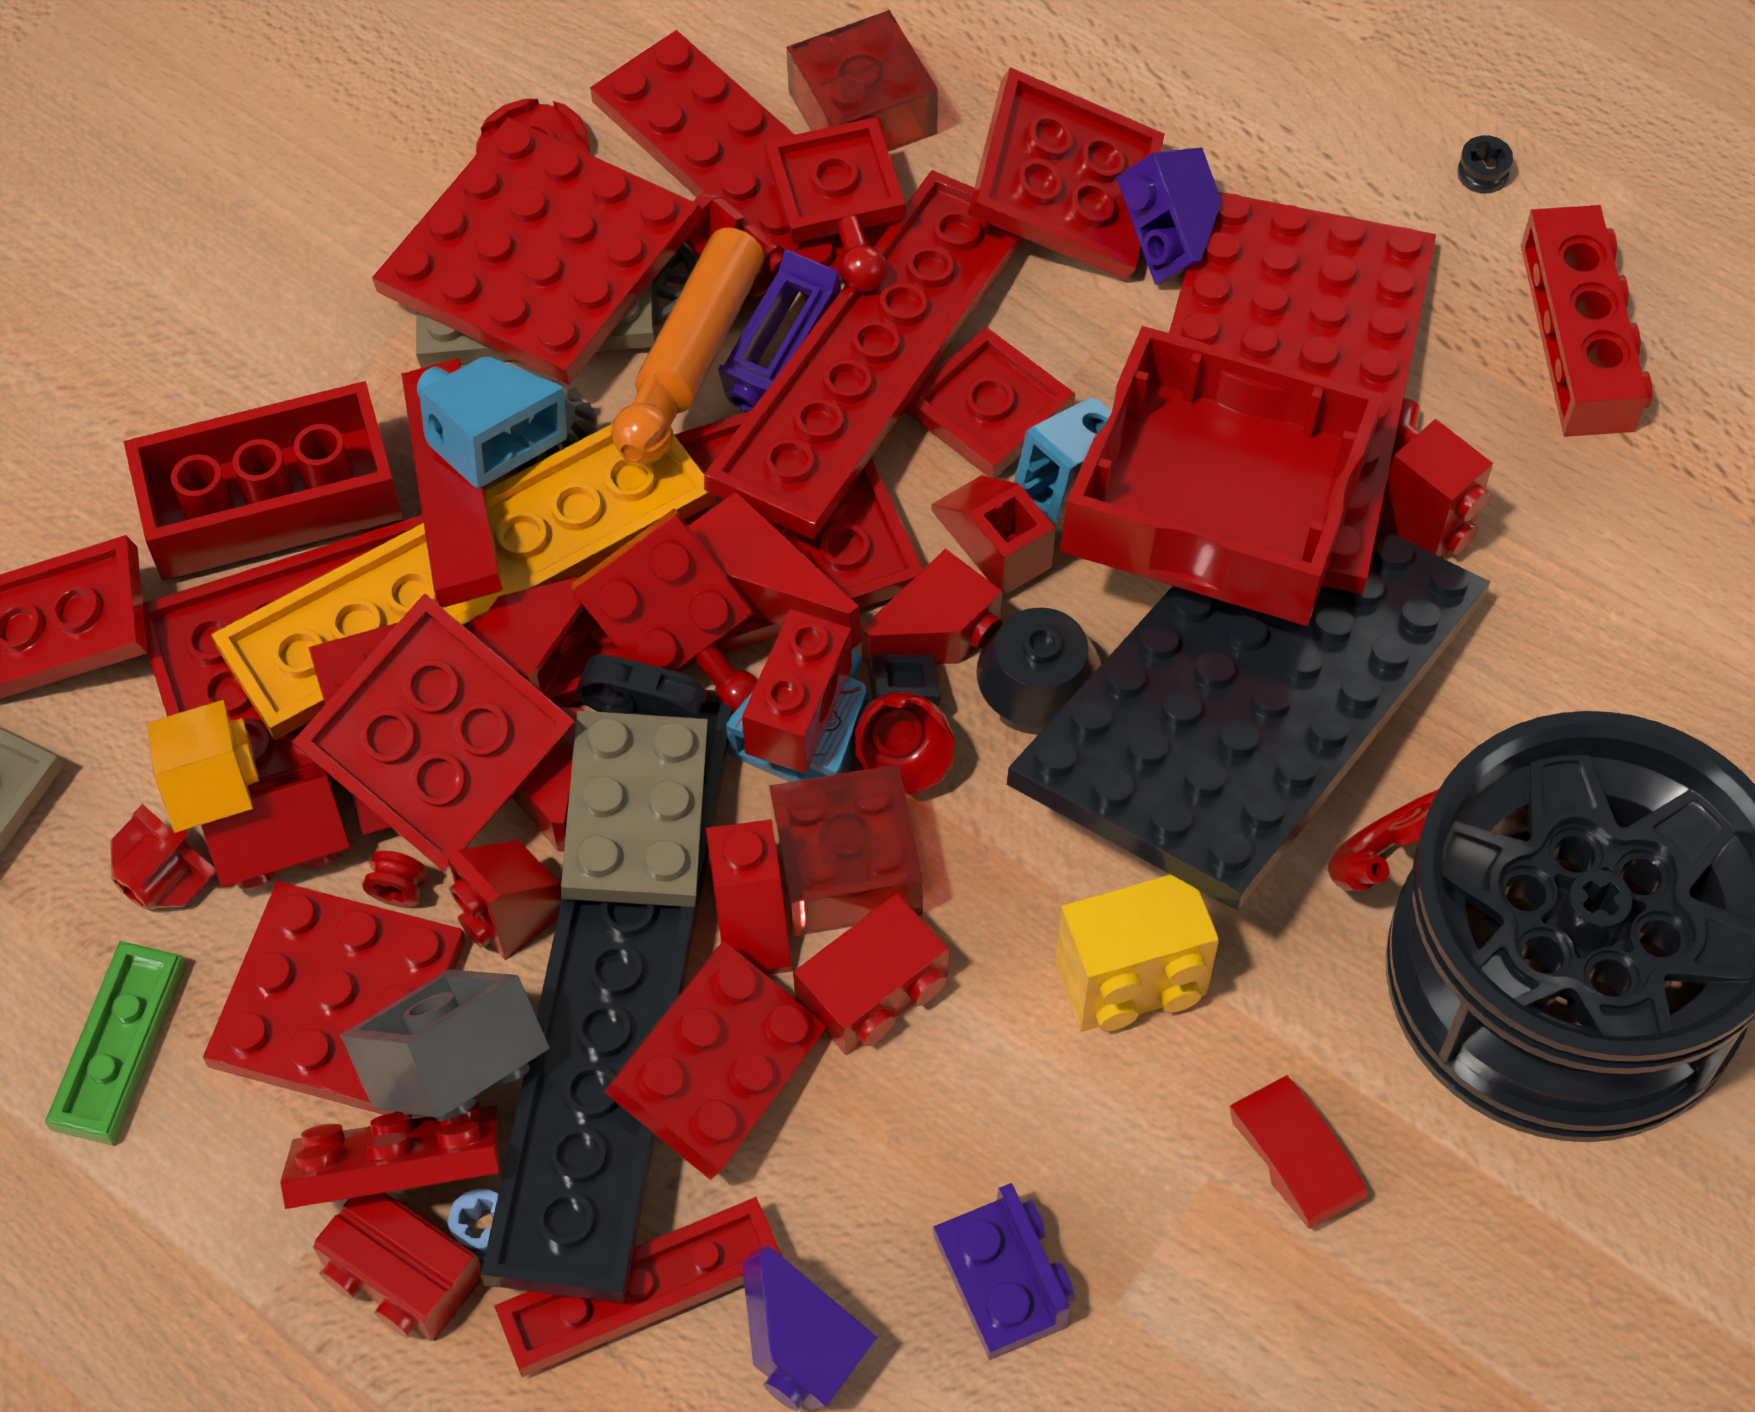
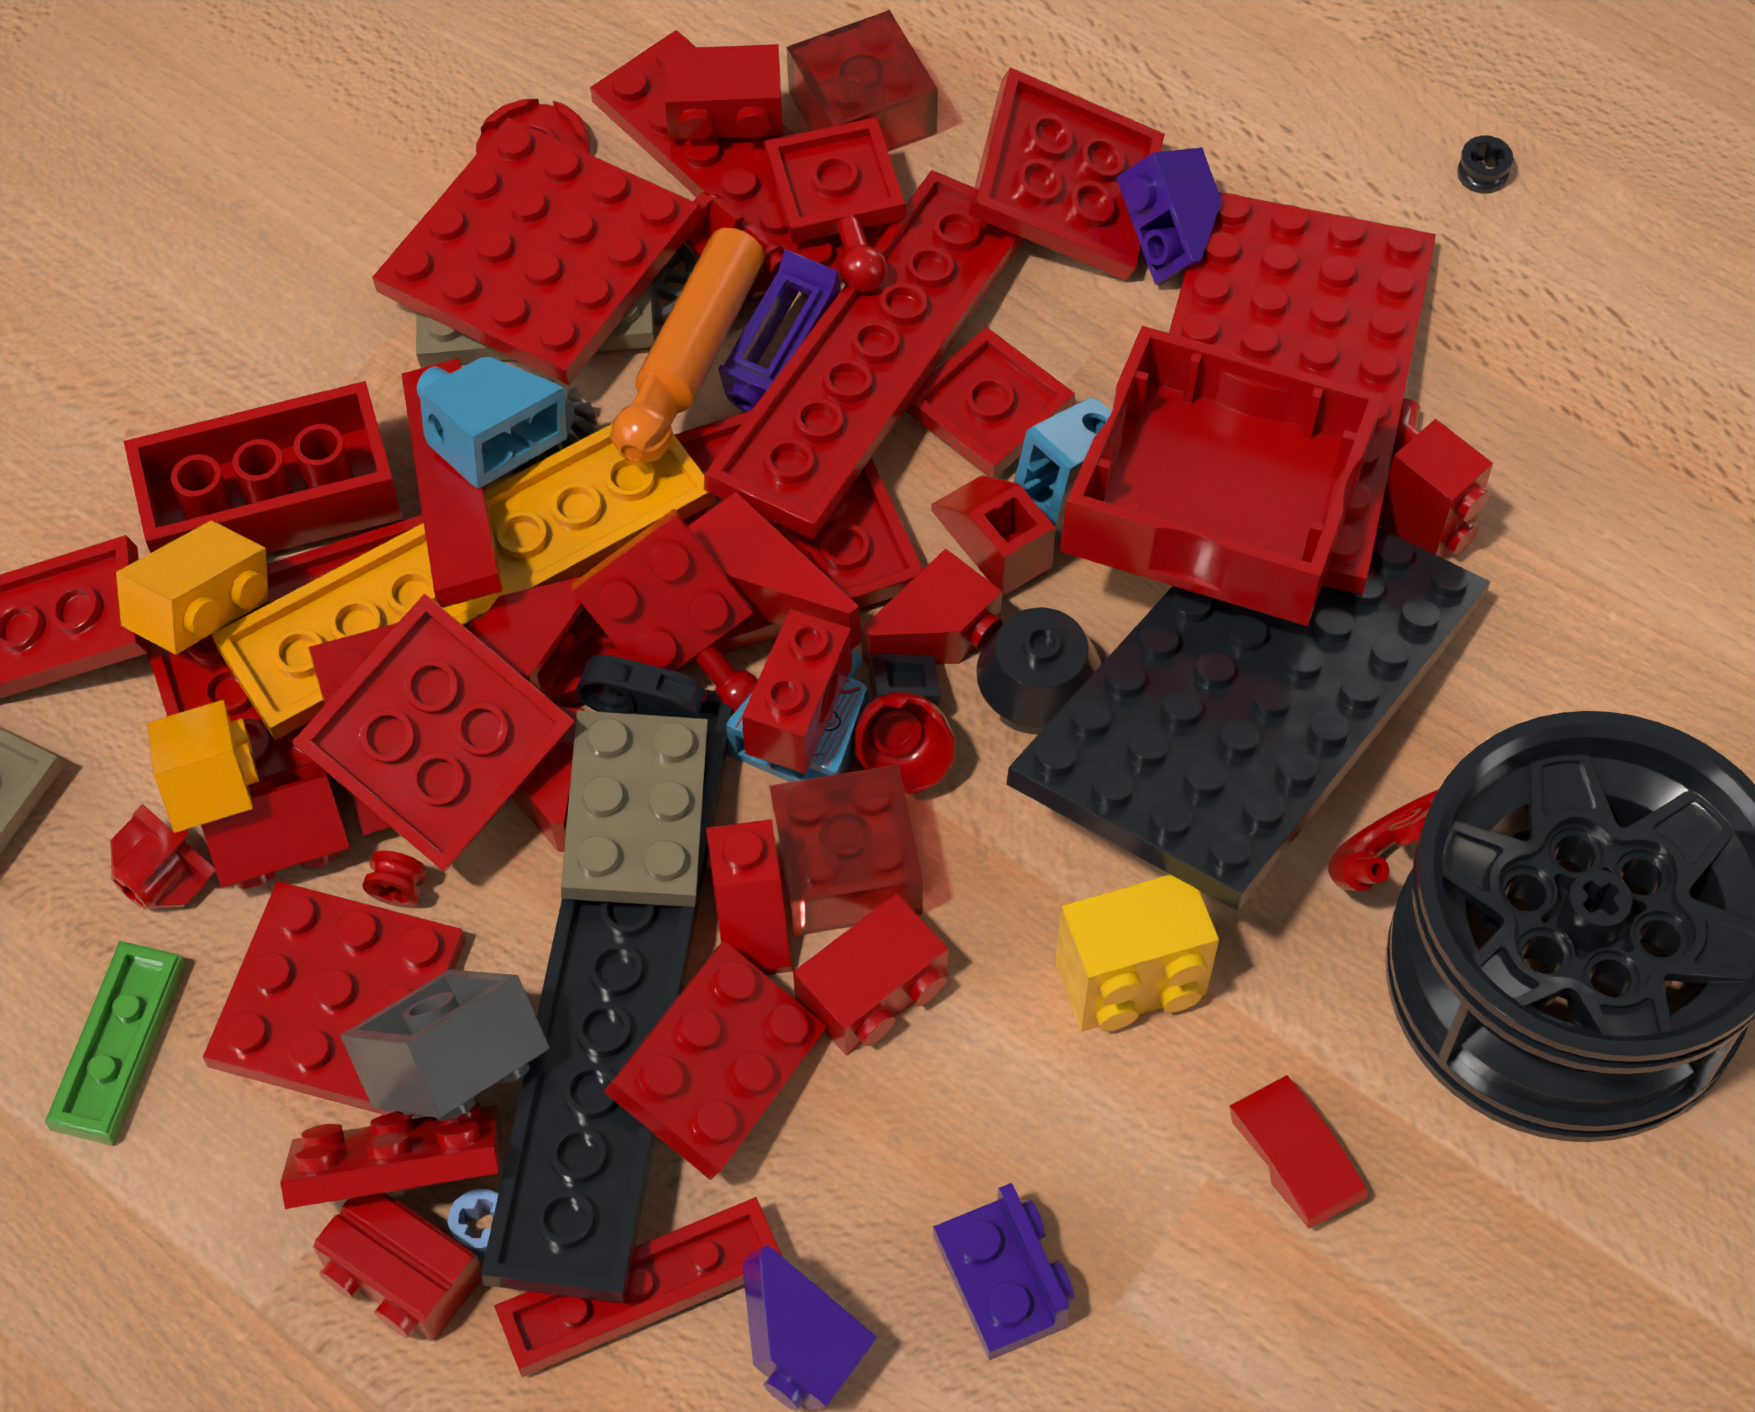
red slope [447,840,562,960] -> none
red brick [1520,205,1653,437] -> none
none -> light orange brick [116,521,269,655]
none -> red brick [664,44,783,140]

